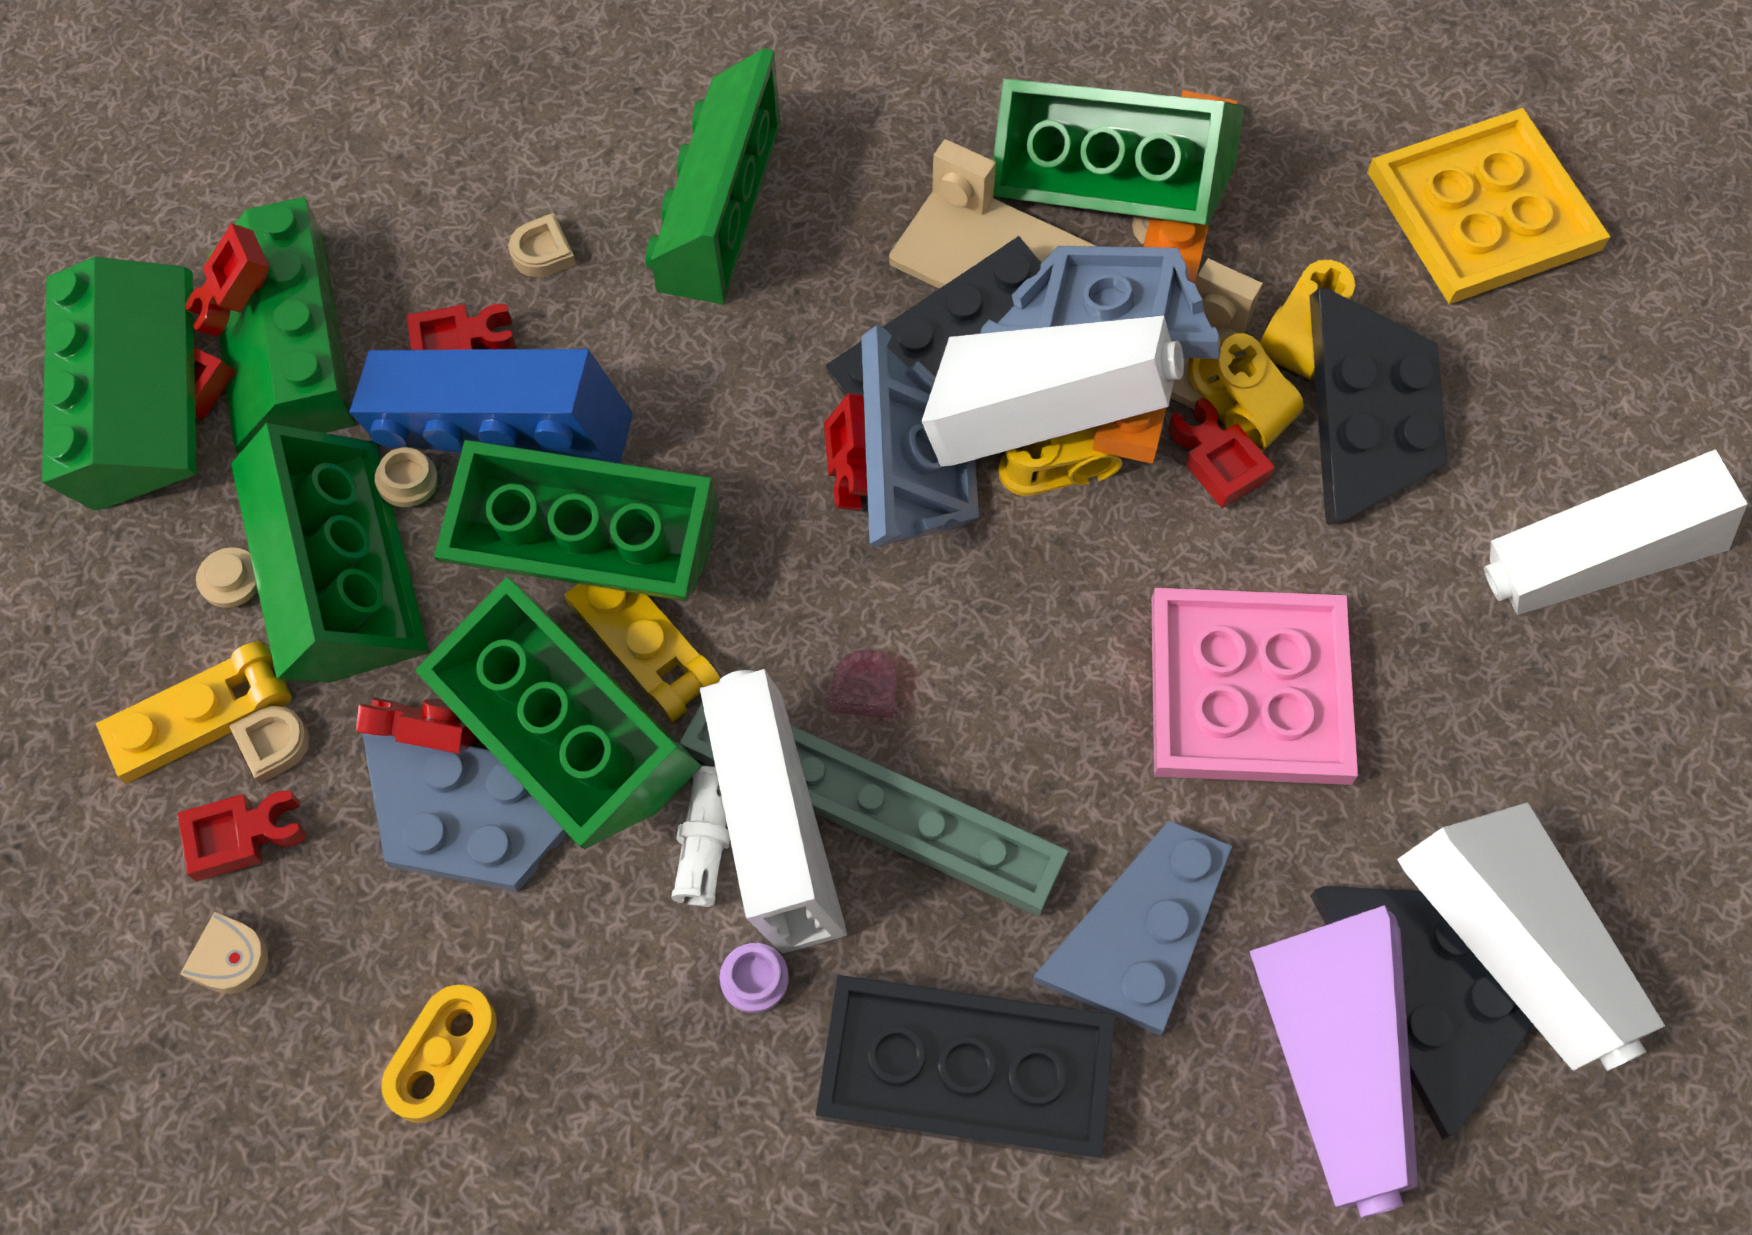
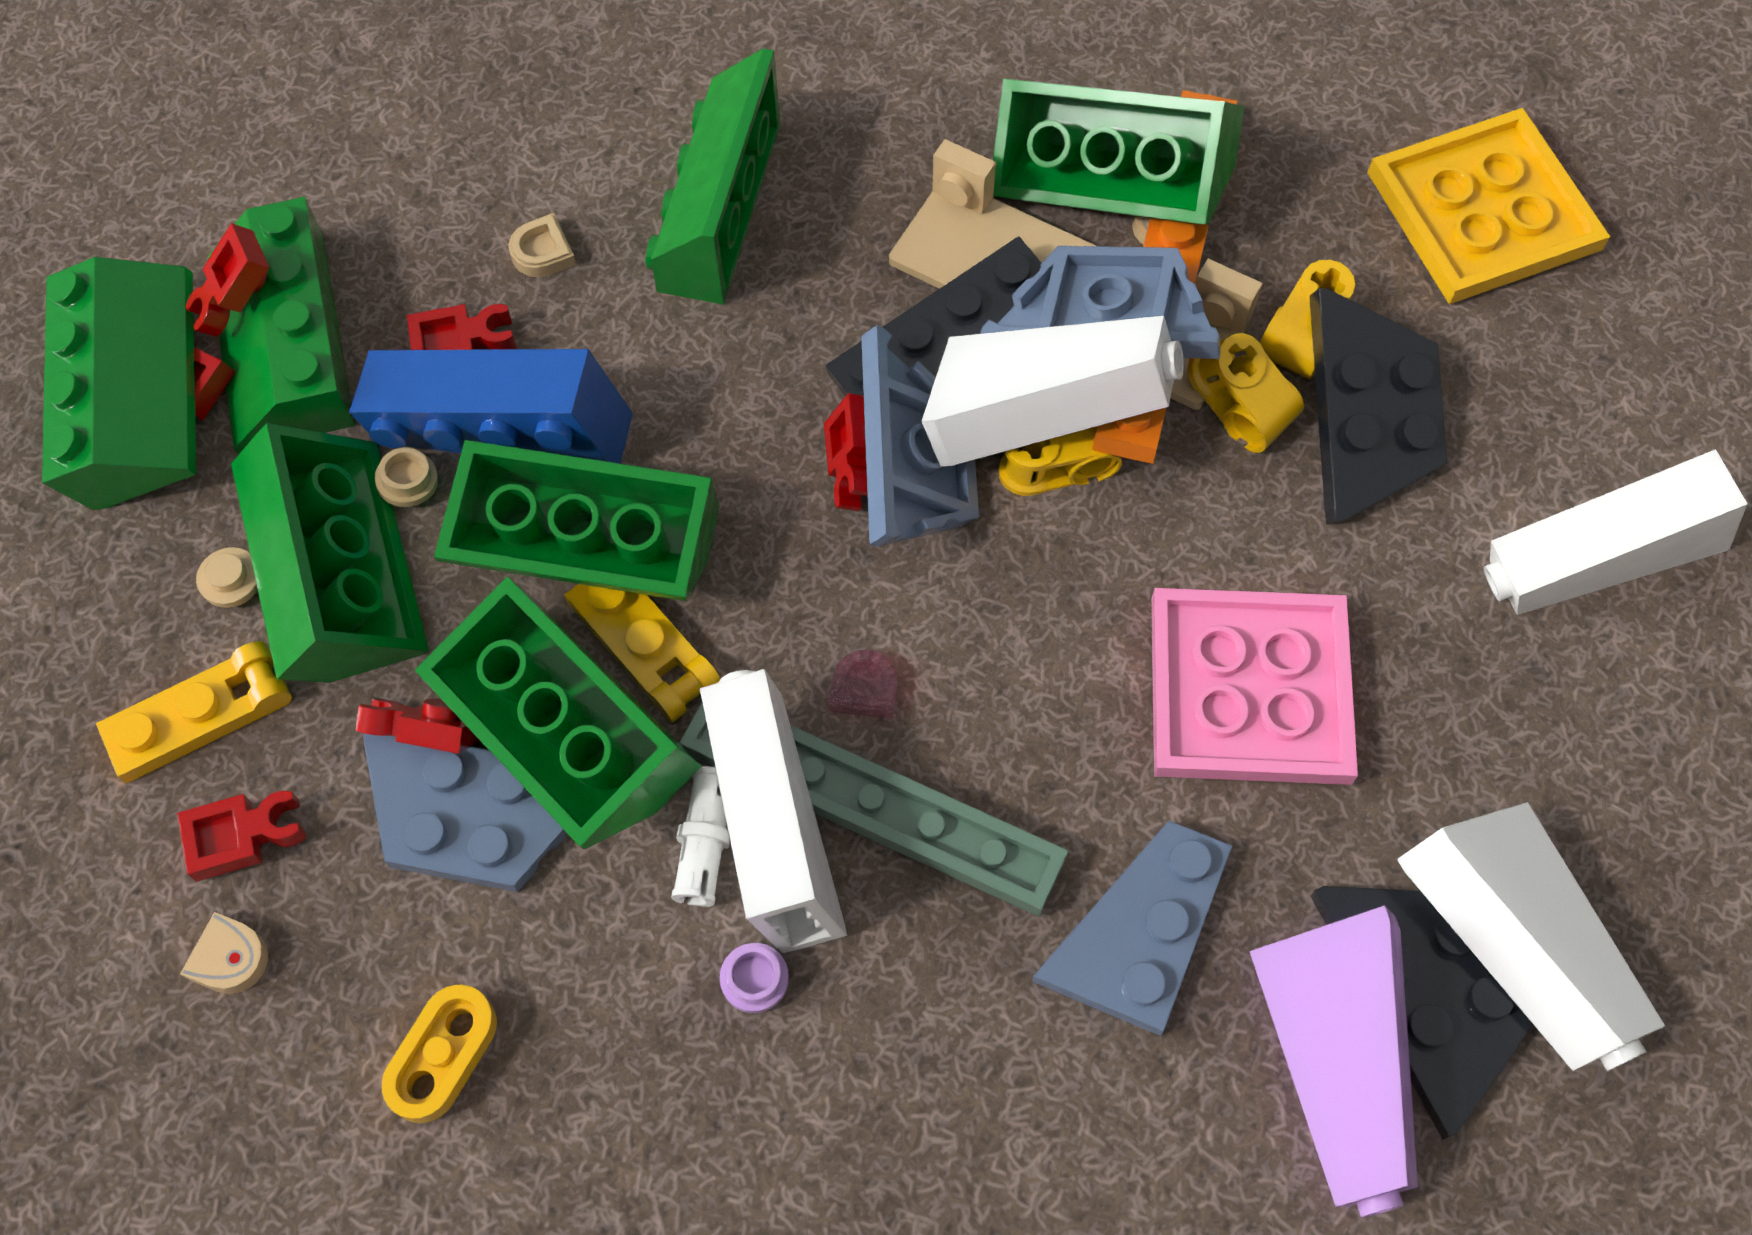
tan tile [229,706,310,785] -> none
black plate [815,975,1115,1162] -> none
red plate [1168,398,1275,509] -> none

